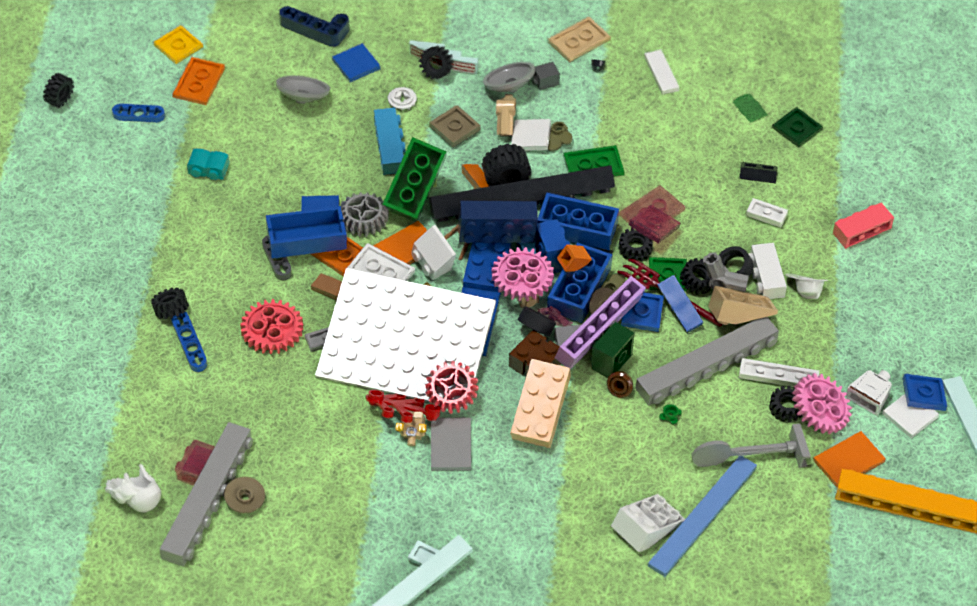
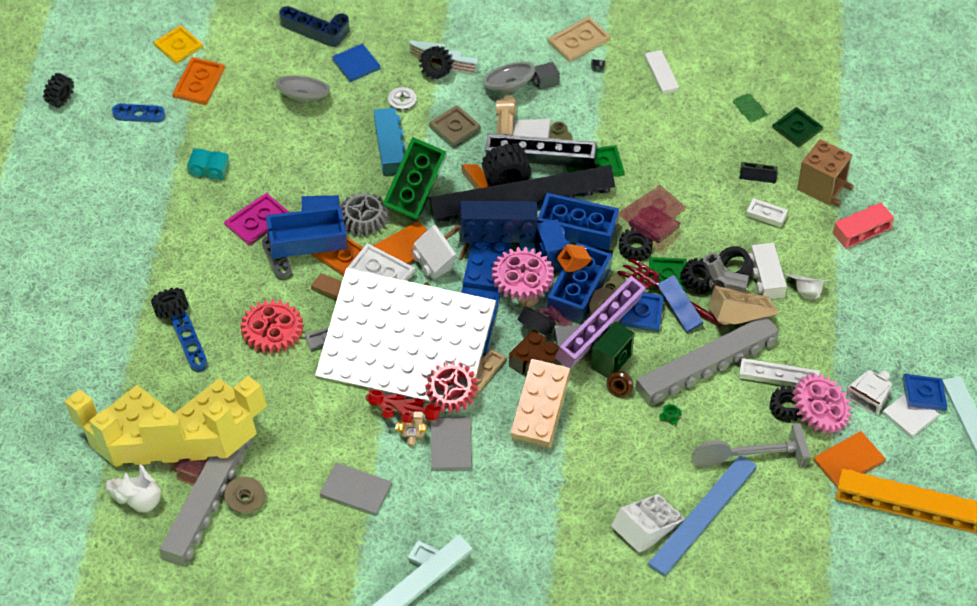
none -> light yellow brick [64,376,267,467]
none -> dark pink tile [224,192,289,246]
none -> light grey tile [320,463,392,516]
none -> tan tile [472,349,507,399]
none -> black brick [485,134,598,168]
none -> medium nougat container [797,139,854,207]

